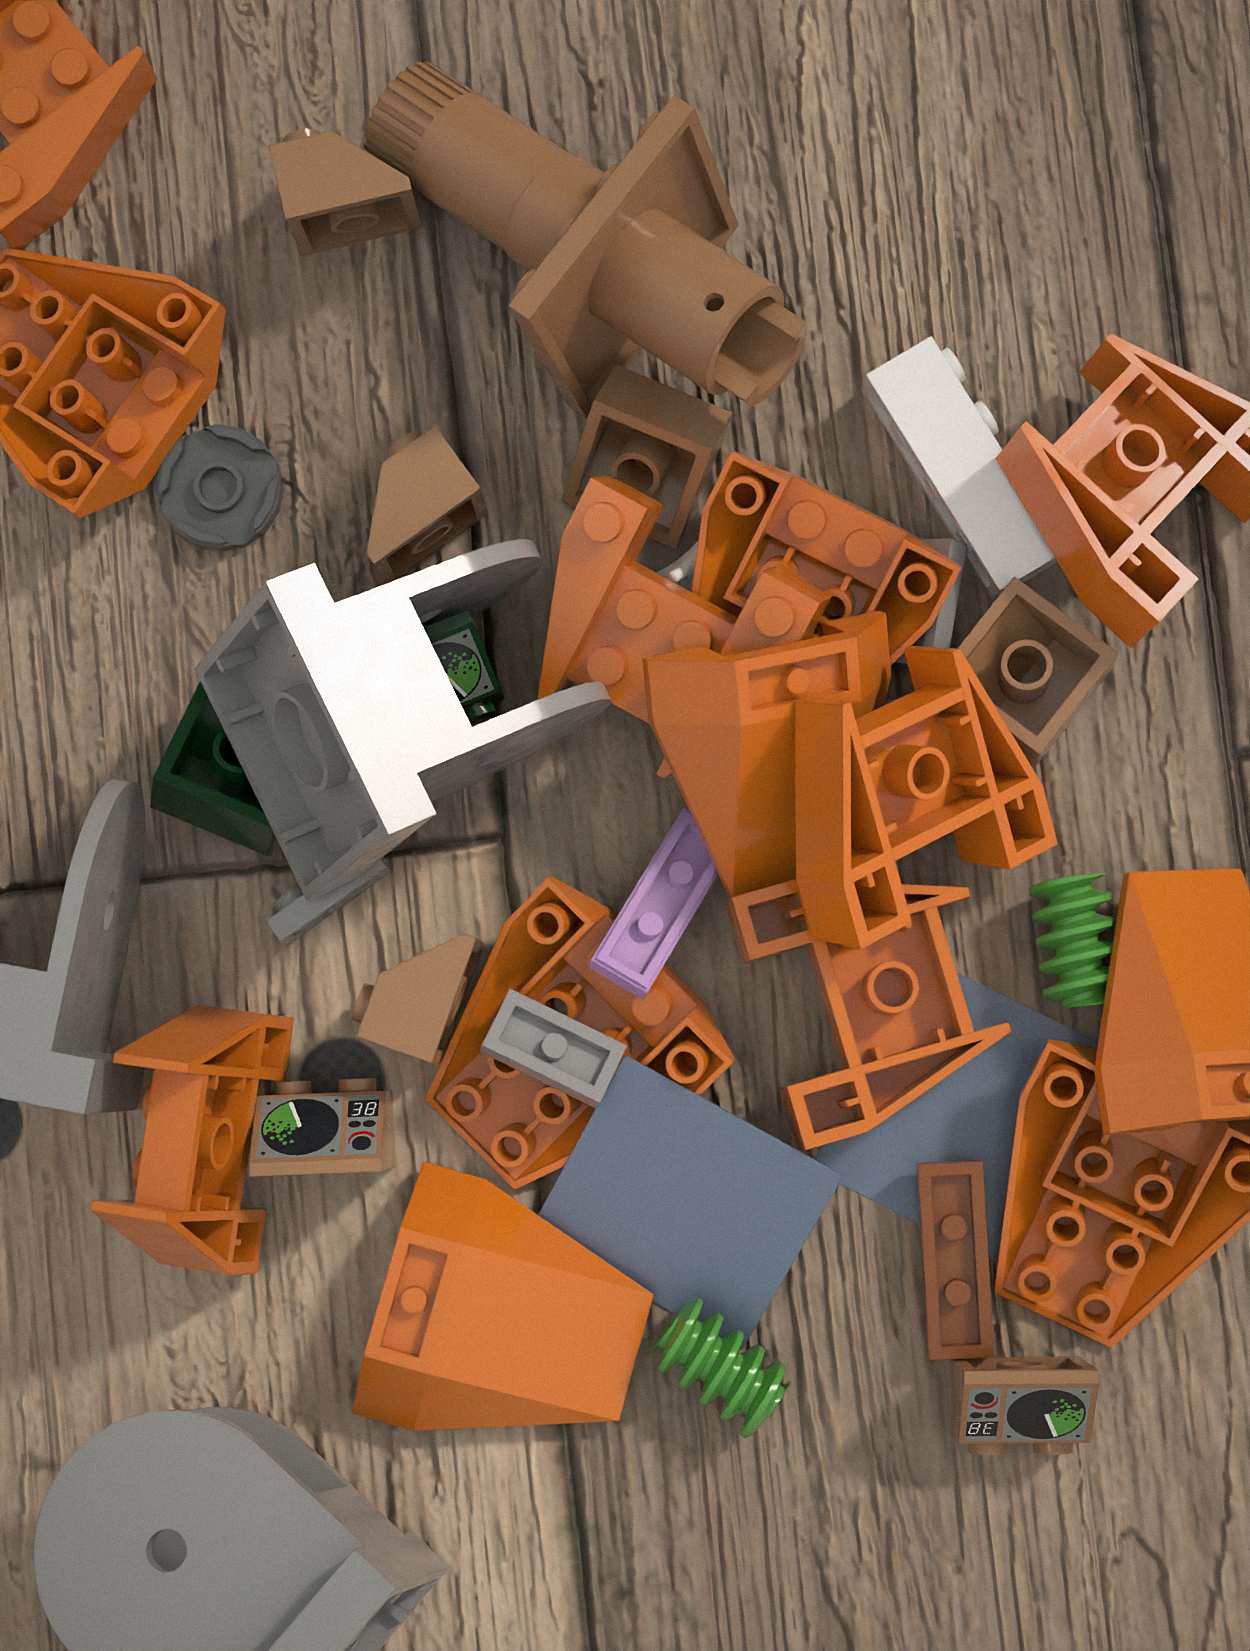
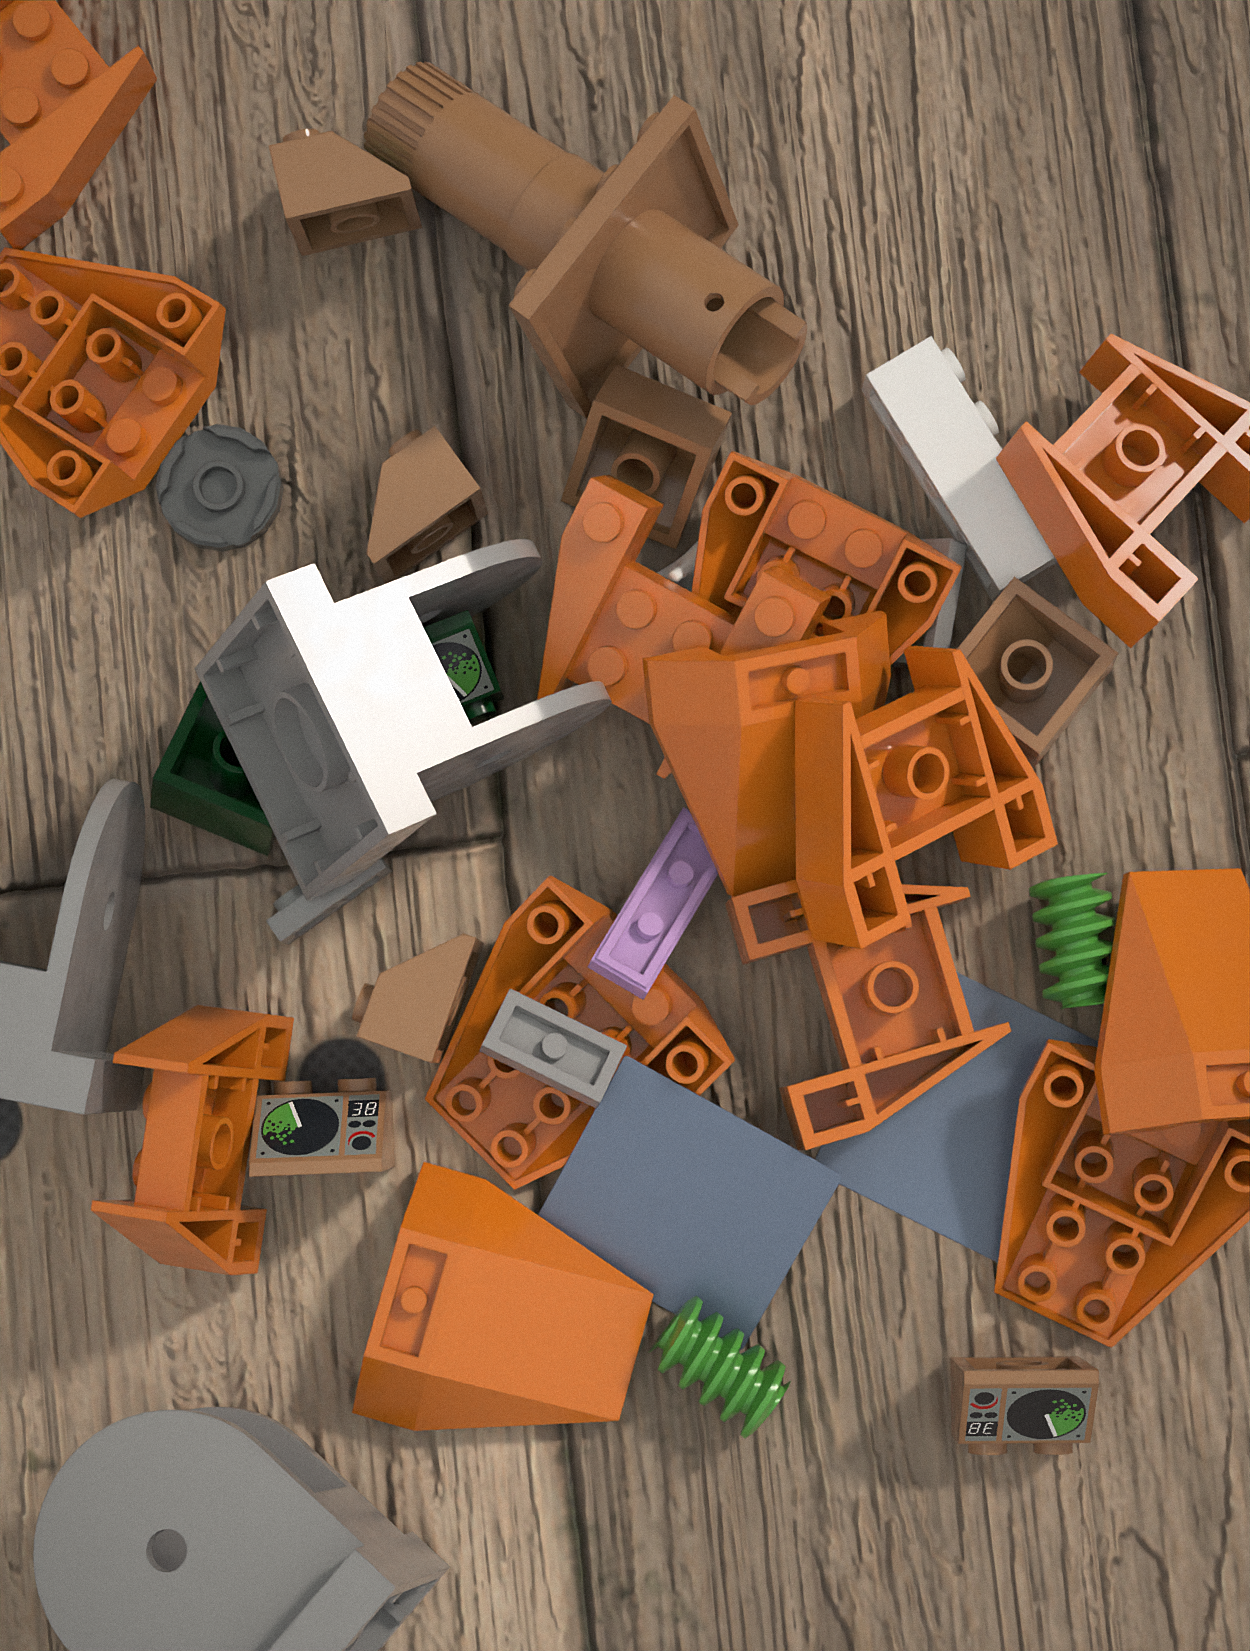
dark orange plate [916,1159,995,1360] -> none

